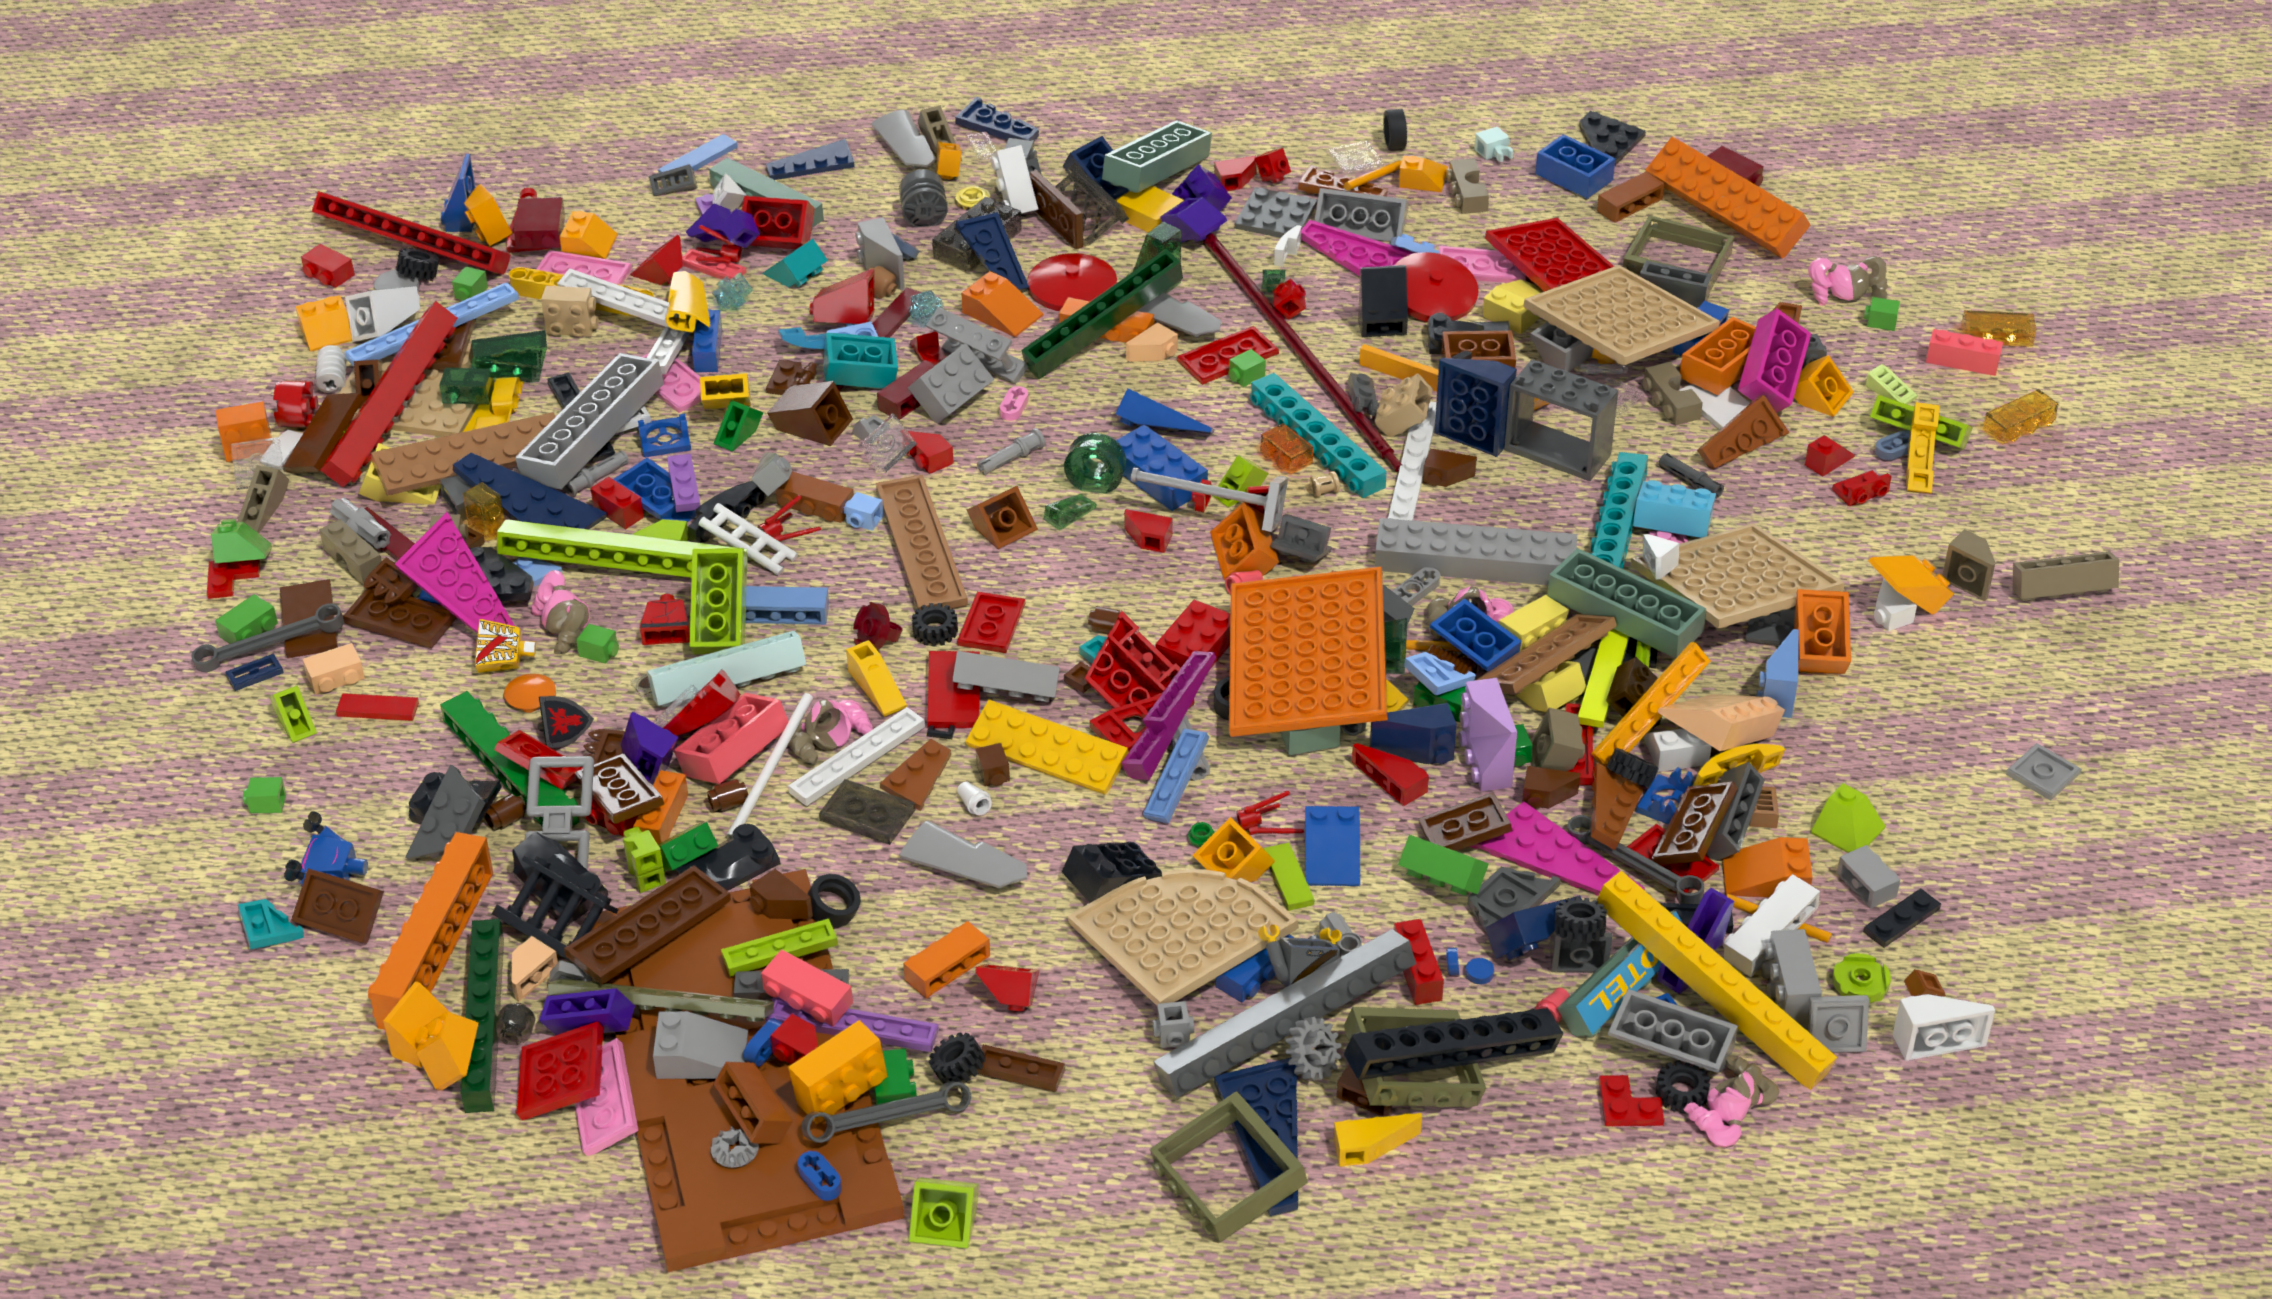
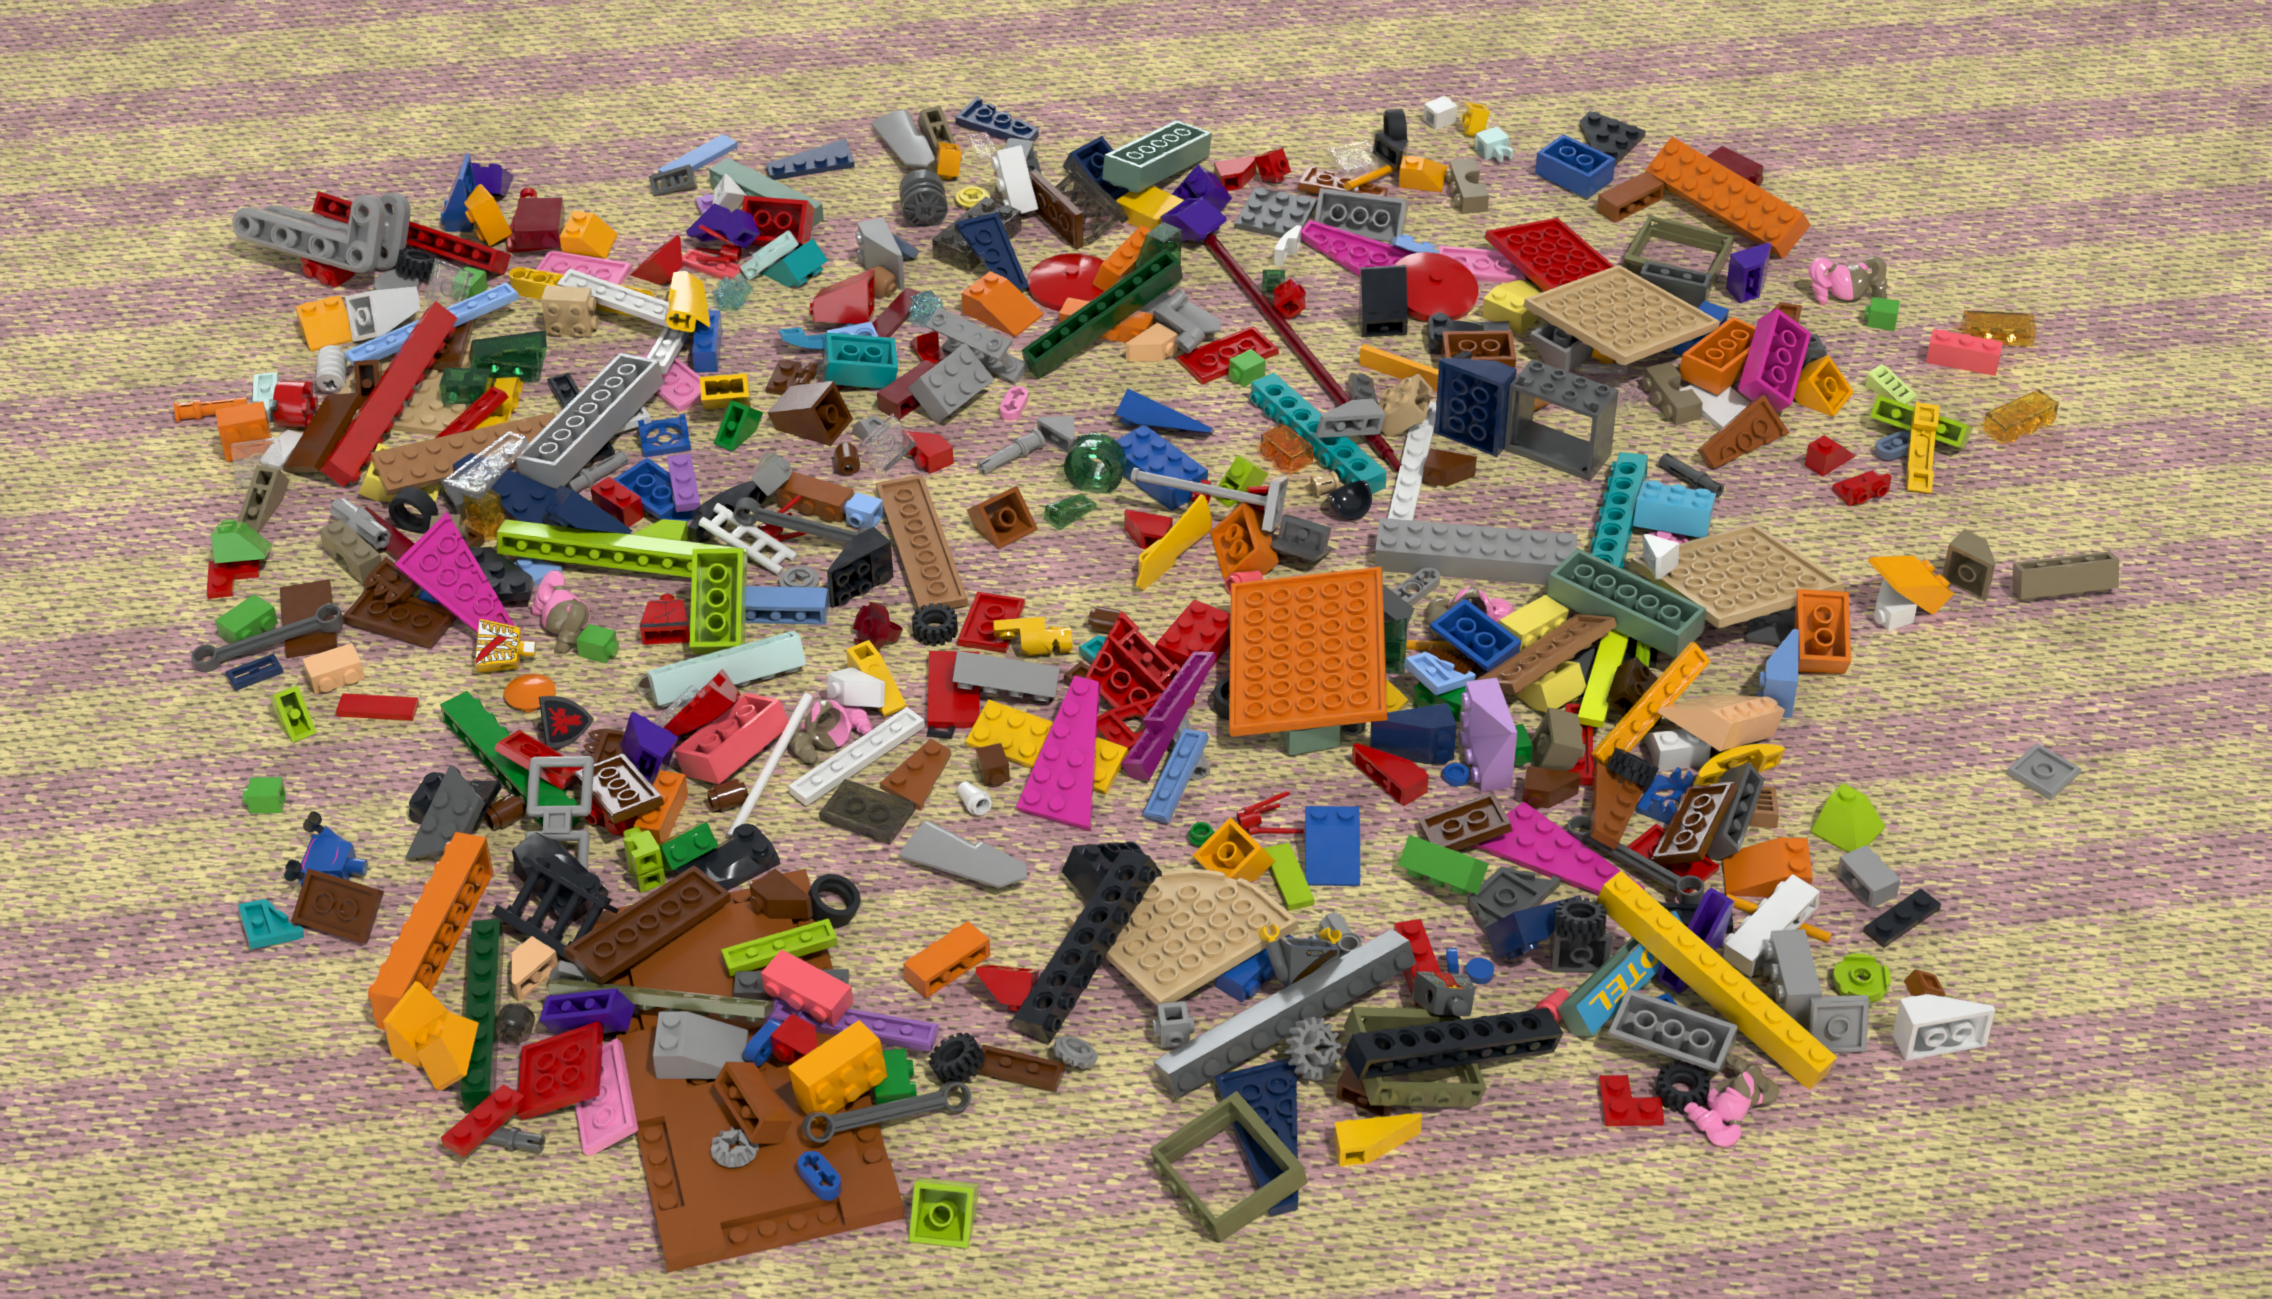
none -> orange pin [174,397,247,422]
none -> light grey beam [232,193,411,273]
none -> light aqua hinge [253,372,279,421]
none -> black tyre [389,487,438,534]
none -> clear tile [423,258,474,307]
none -> red tile [435,386,509,438]
none -> red plate [441,1084,526,1158]
none -> clear wing [443,431,528,500]
none -> dark grey pin [461,1119,545,1153]
none -> dark purple slope [472,163,514,197]
none -> dark blue slope [544,485,632,534]
none -> dark grey piece [733,497,869,544]
none -> light aqua hinge [740,231,799,280]
none -> light grey gear [779,566,819,587]
none -> black slope [827,526,894,608]
none -> white slope [827,667,885,707]
none -> reddish brown brick [834,442,860,475]
none -> yellow plate [993,617,1073,656]
none -> black brick [1014,849,1158,1043]
none -> dark pink wing [1016,676,1100,831]
none -> light grey slope [1037,416,1075,456]
none -> light grey gear [1053,1036,1098,1069]
none -> orange brick [1093,225,1160,292]
none -> yellow panel [1135,495,1212,590]
none -> light grey beam [1153,289,1206,354]
none -> light grey slope [1316,399,1386,438]
none -> black helmet [1327,480,1372,519]
none -> black slope [1372,132,1409,171]
none -> dark grey torso [1412,971,1475,1016]
none -> white brick [1423,96,1458,130]
none -> blue tile [1443,763,1470,786]
none -> yellow brick [1461,101,1490,137]
none -> dark purple slope [1726,243,1771,303]

